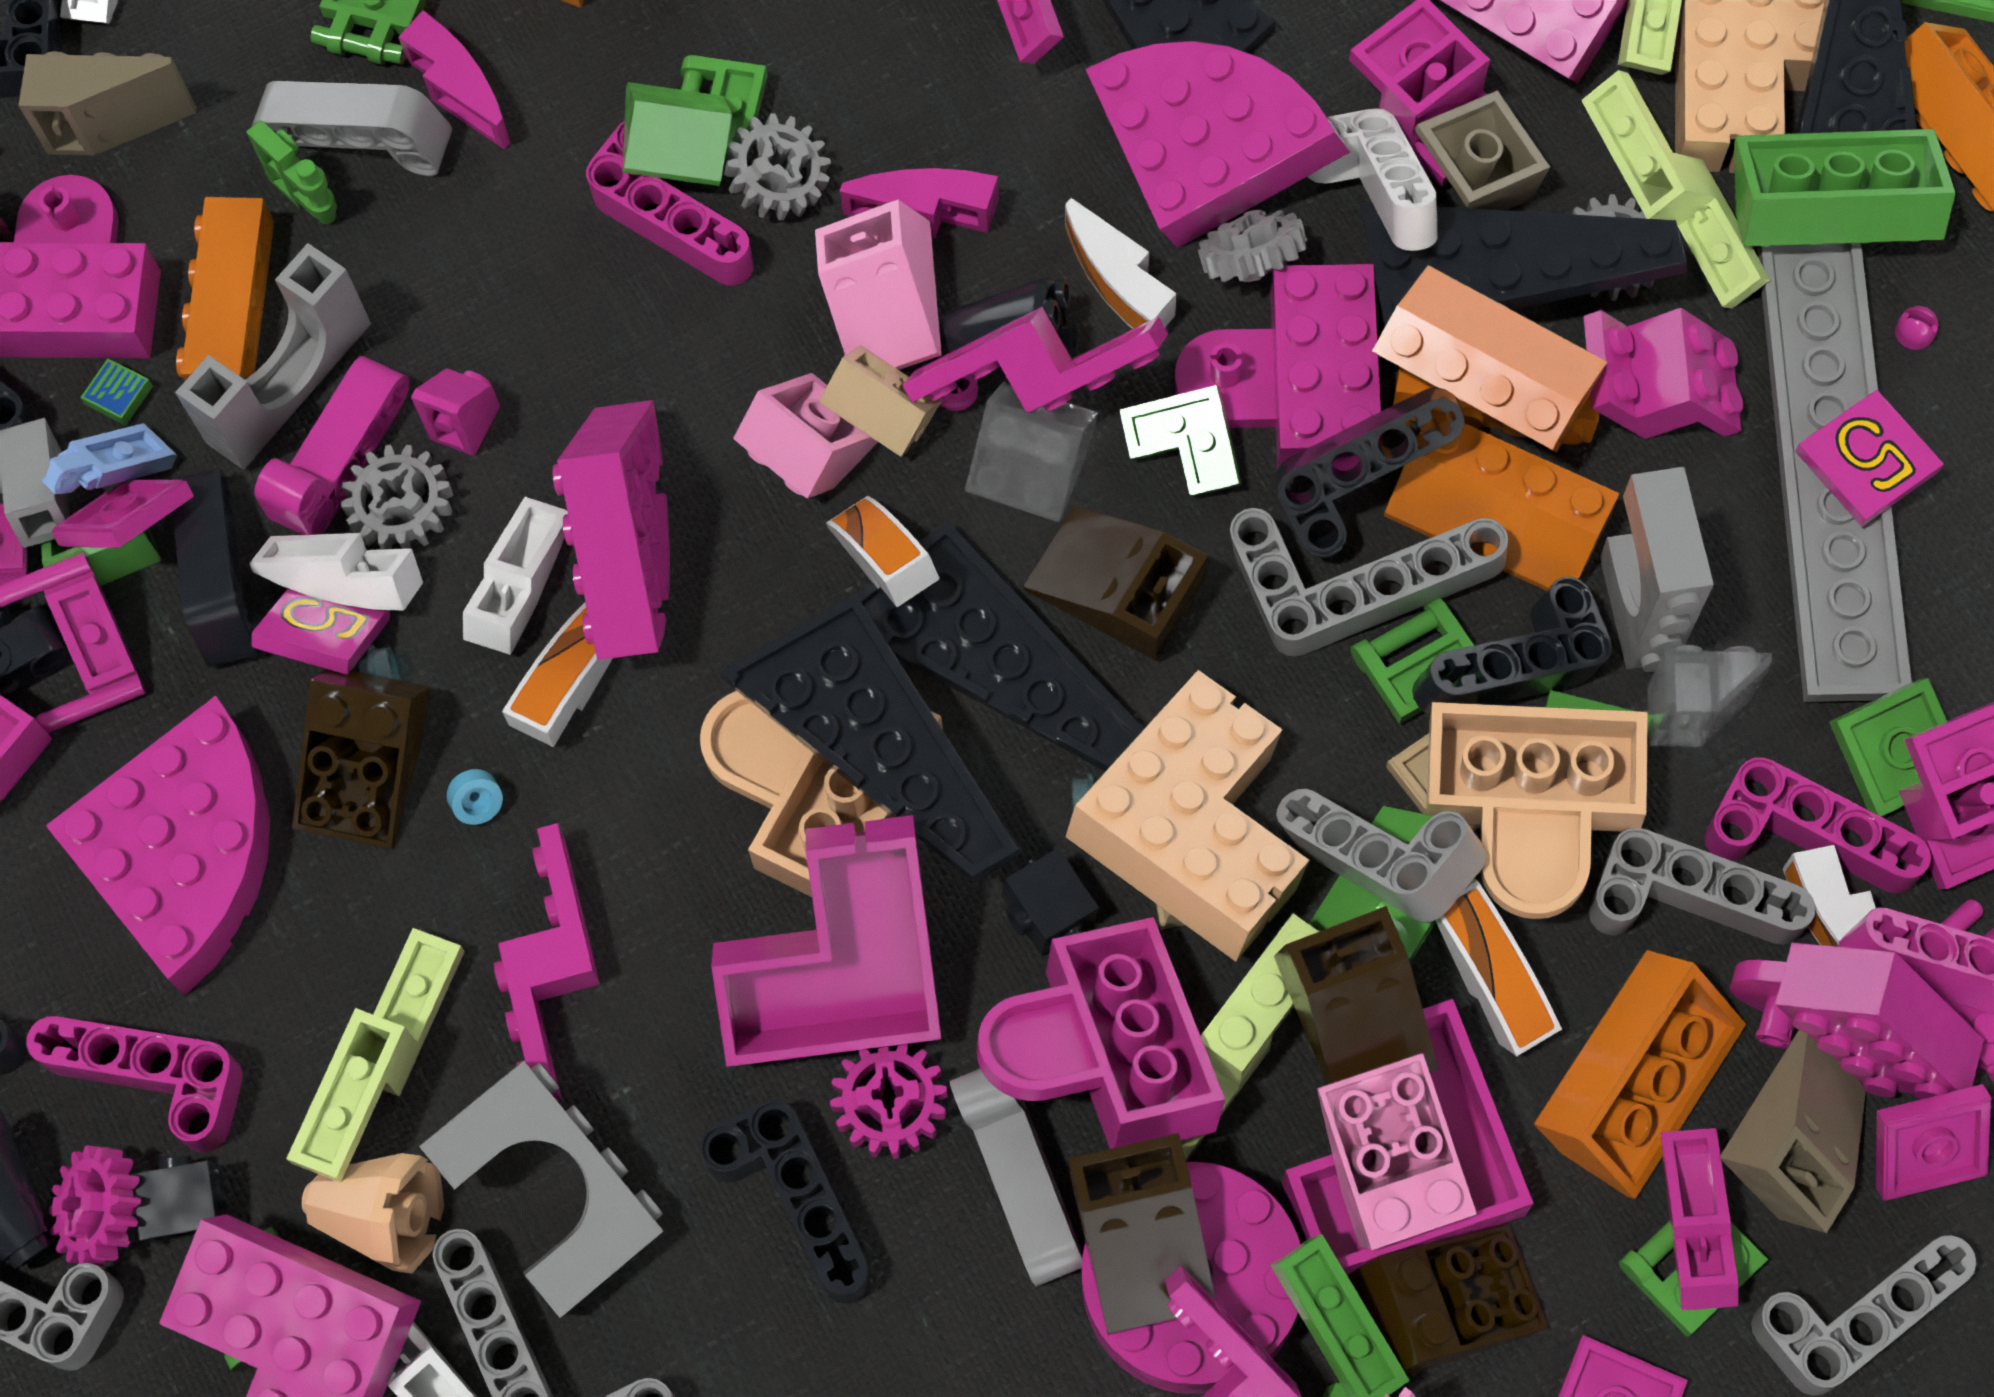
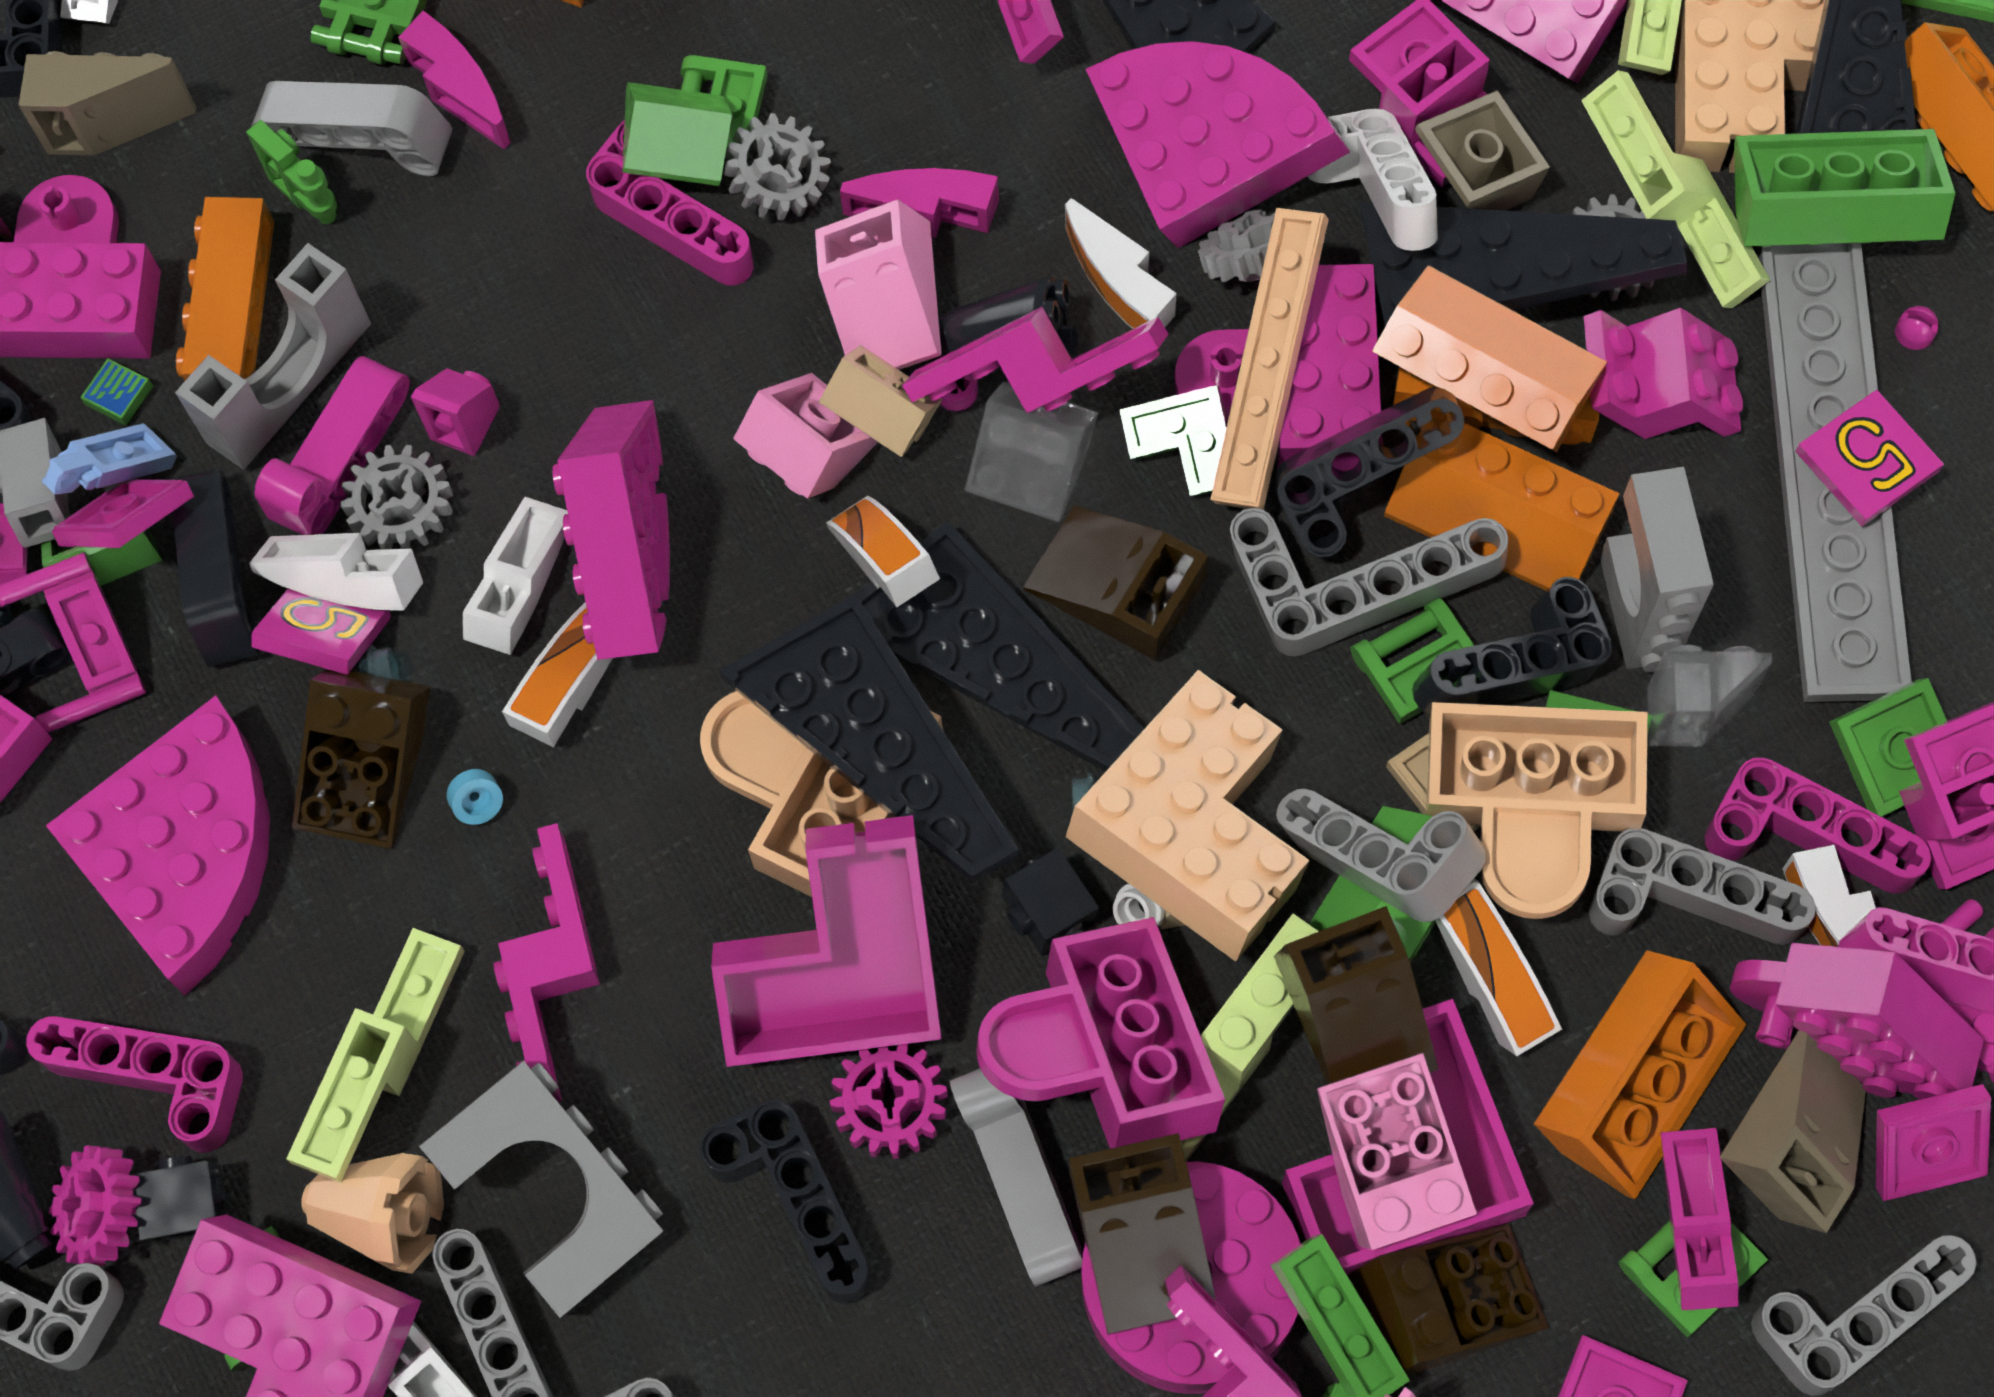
none -> white plate [1113,884,1165,927]
none -> light nougat tile [1210,208,1329,510]

